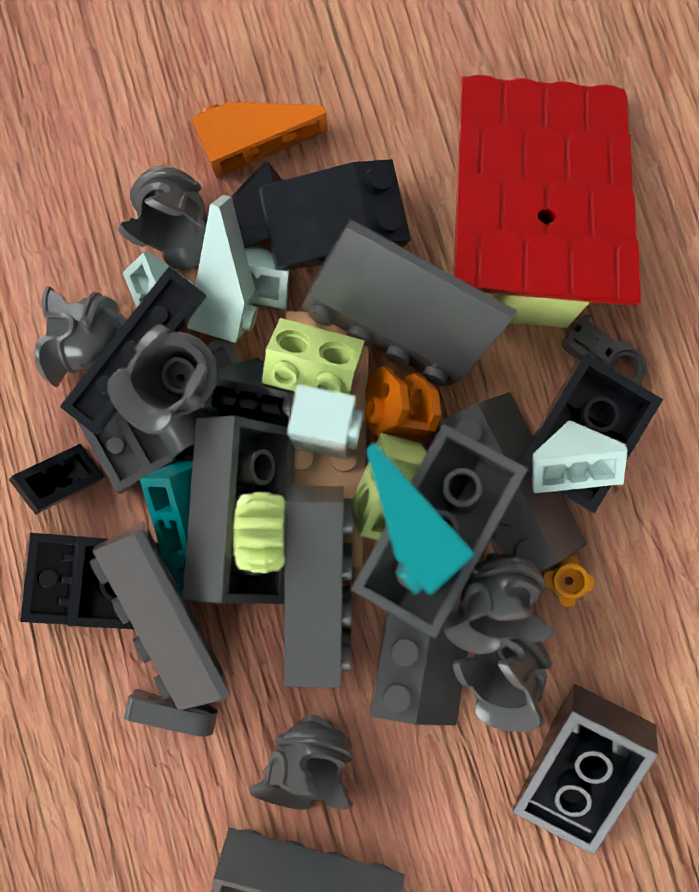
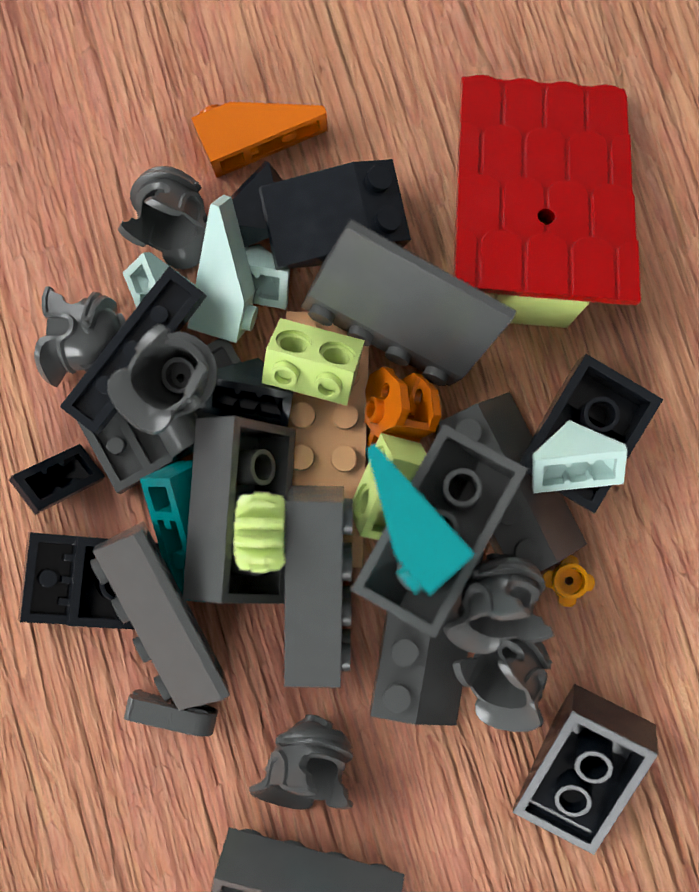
light aqua brick [287,385,363,459] -> none
dark grey piece [562,314,647,383] -> none

